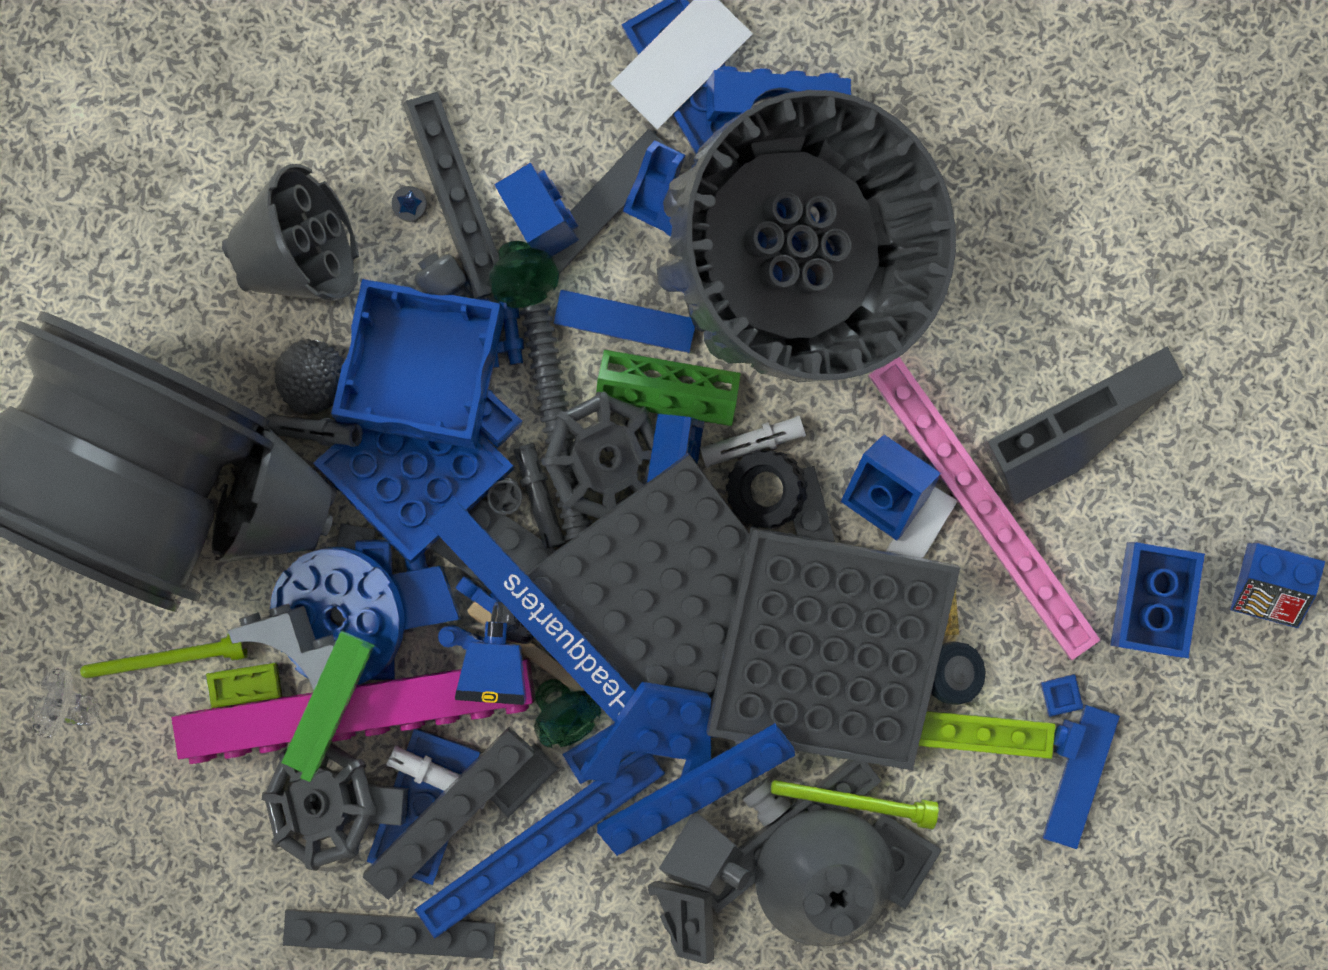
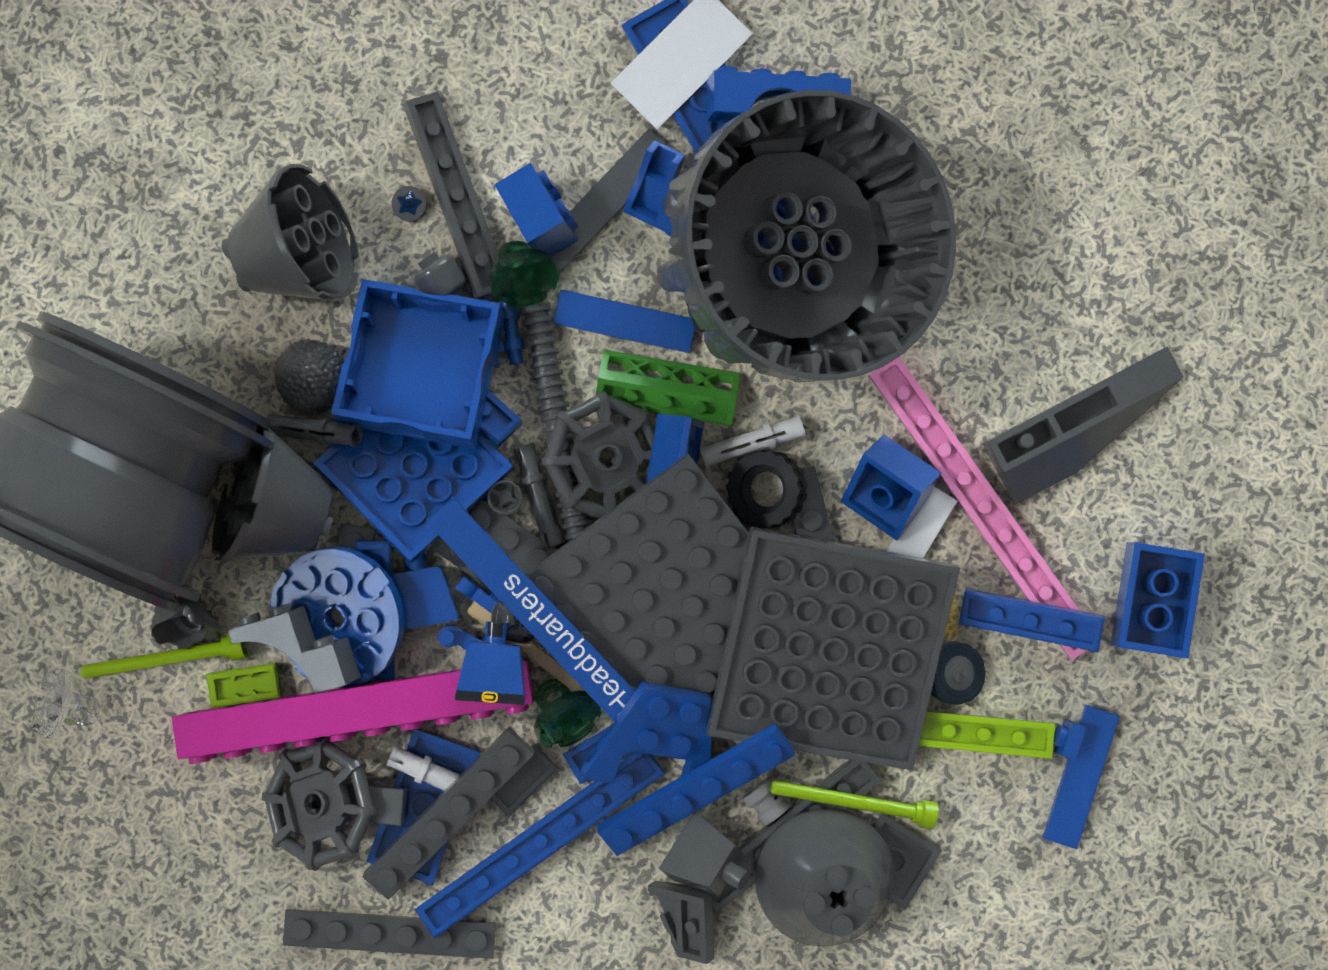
bright green fence [281,631,375,782] -> none
blue tile [1040,674,1084,717] -> none
slope [1230,543,1325,628] -> none
none -> dark grey hair [150,596,224,649]
none -> blue tile [959,588,1105,652]

